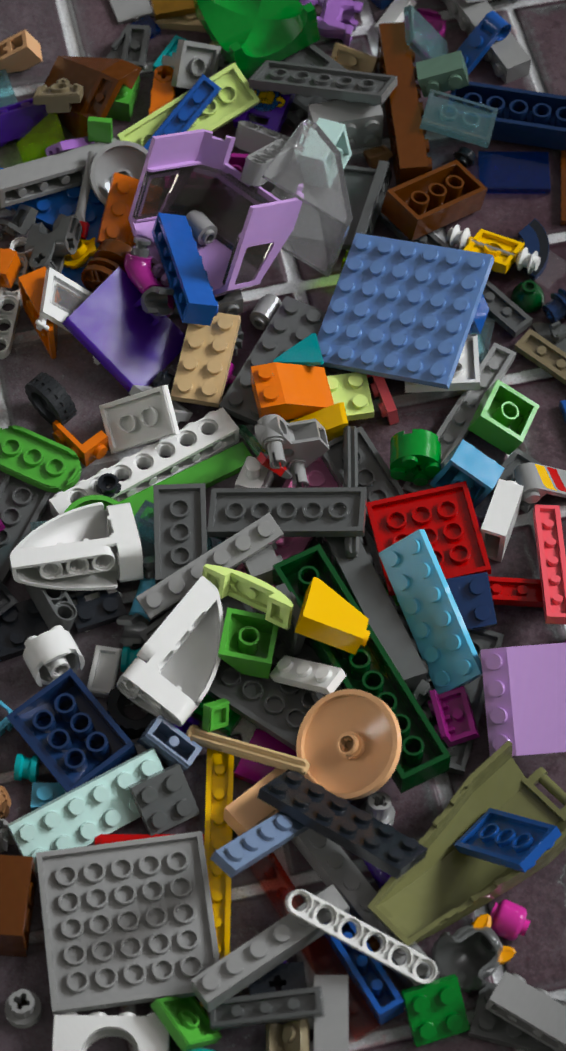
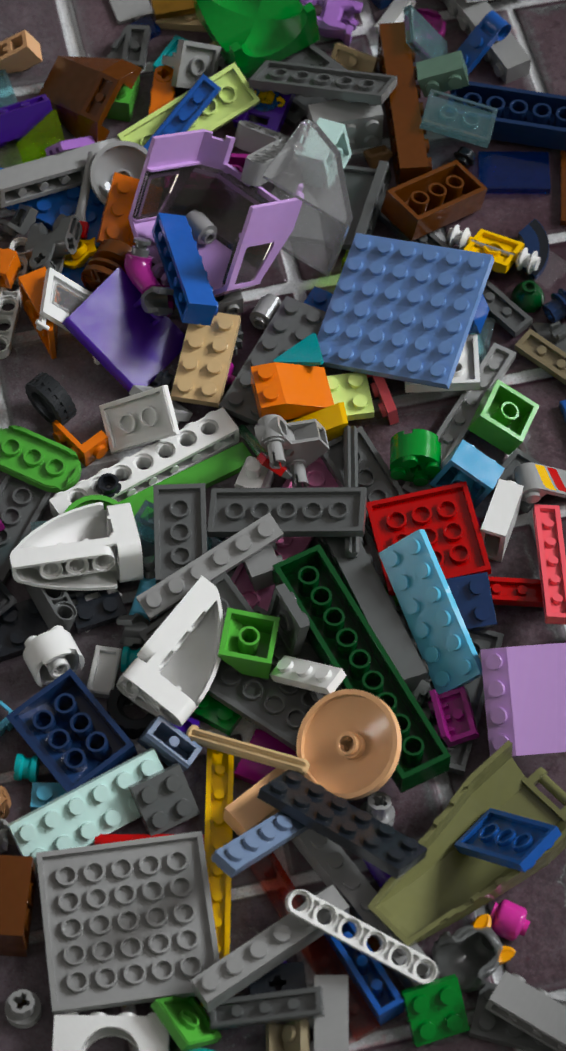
dark tan plate [33,78,84,113] -> none
bright green tile [87,116,113,143] -> none
yellowish green slope [202,564,294,630] -> none
bright green tile [202,698,230,732] -> none
yellow slope [294,577,370,655] -> none
none -> blue plate [304,286,333,312]

